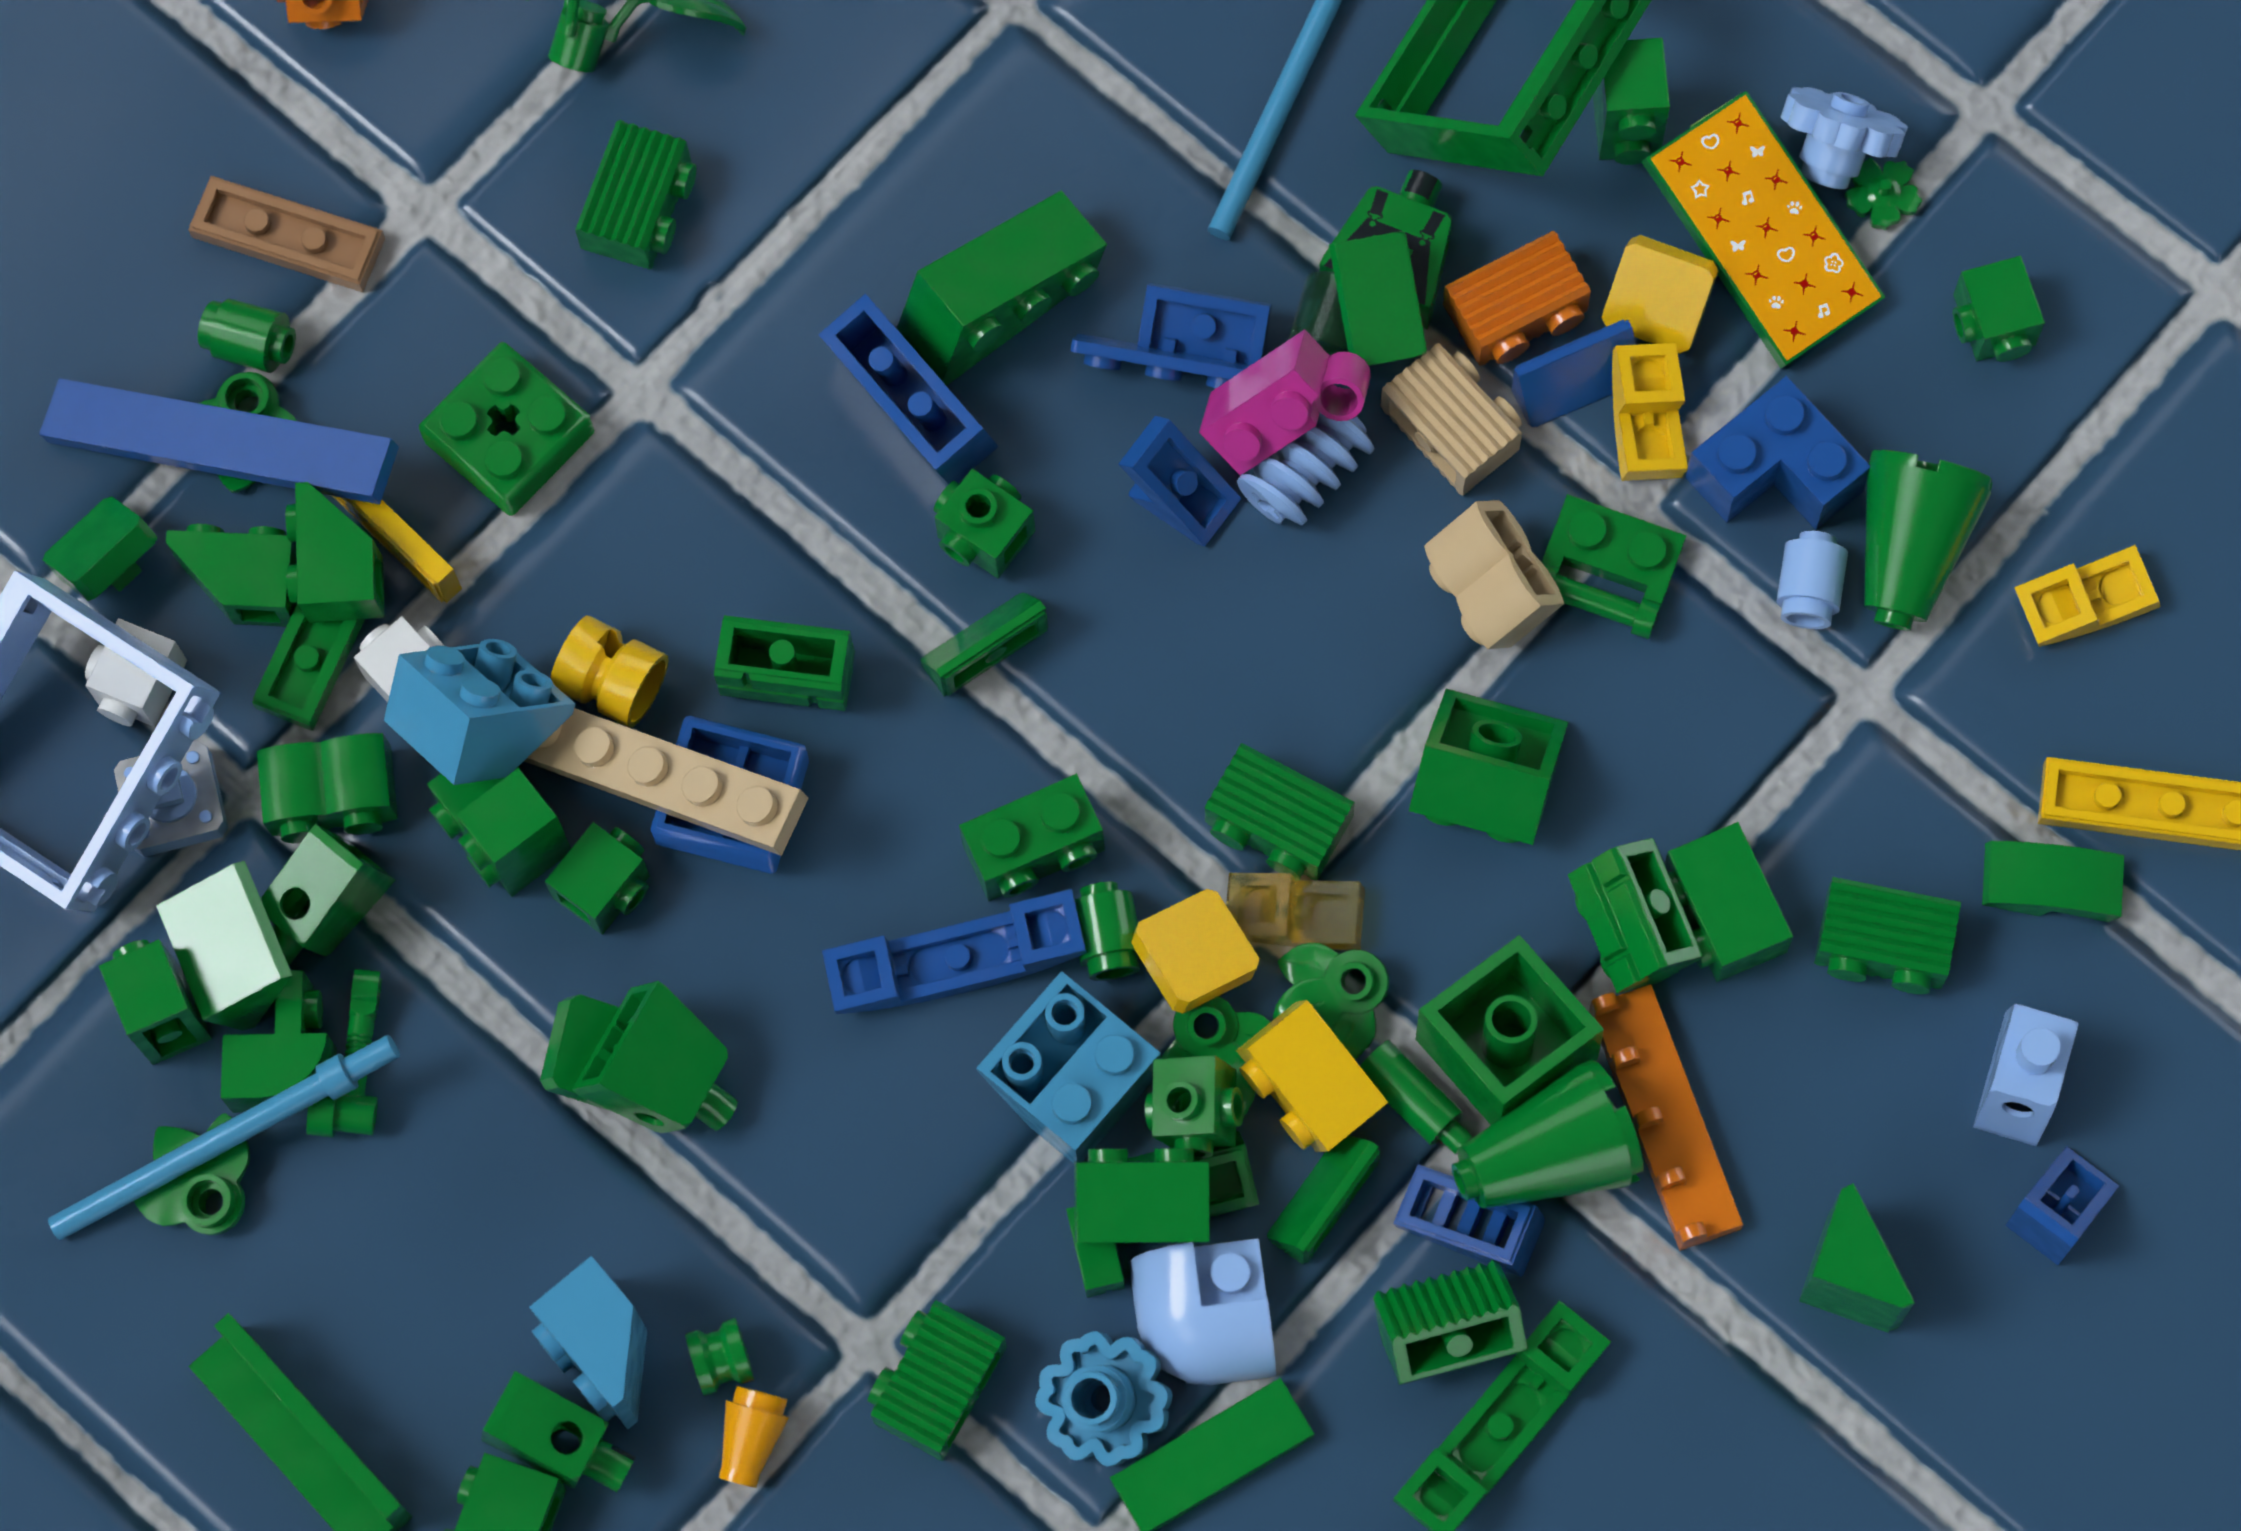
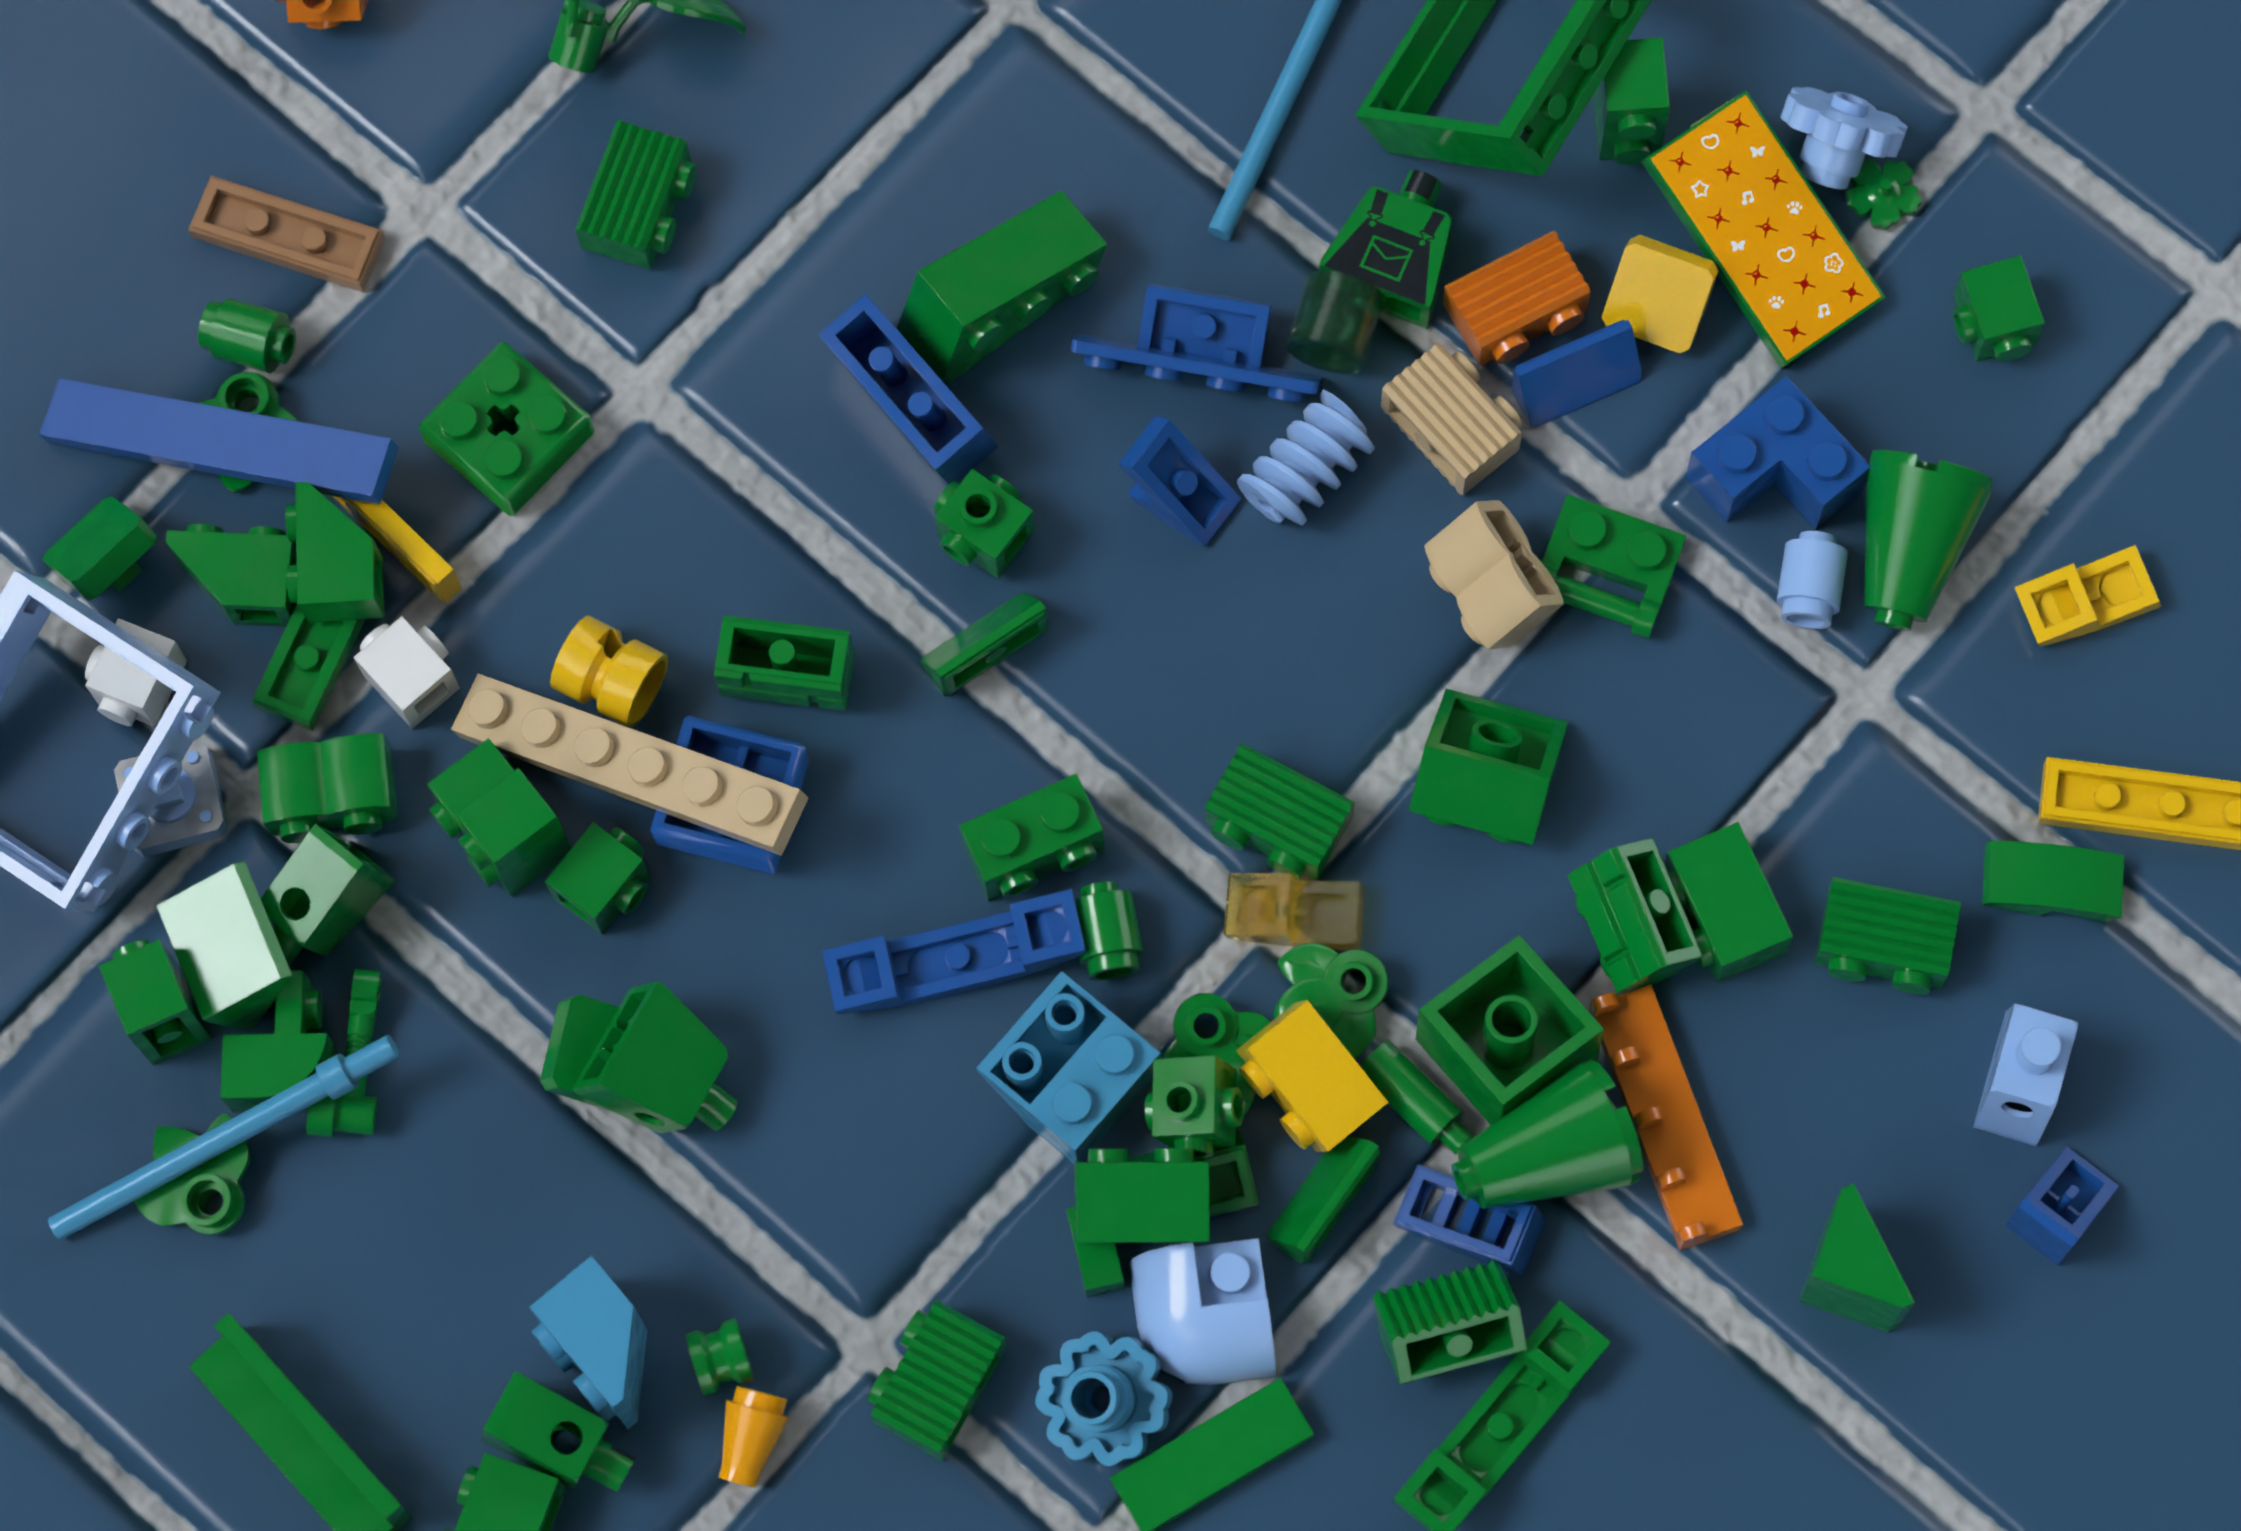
dark azure slope [384,639,575,785] -> none
yellow piece [1132,889,1259,1013] -> none
dark pink hinge [1199,329,1371,476] -> none
green slope [1329,231,1427,366] -> none
yellow slope [1612,343,1688,481] -> none

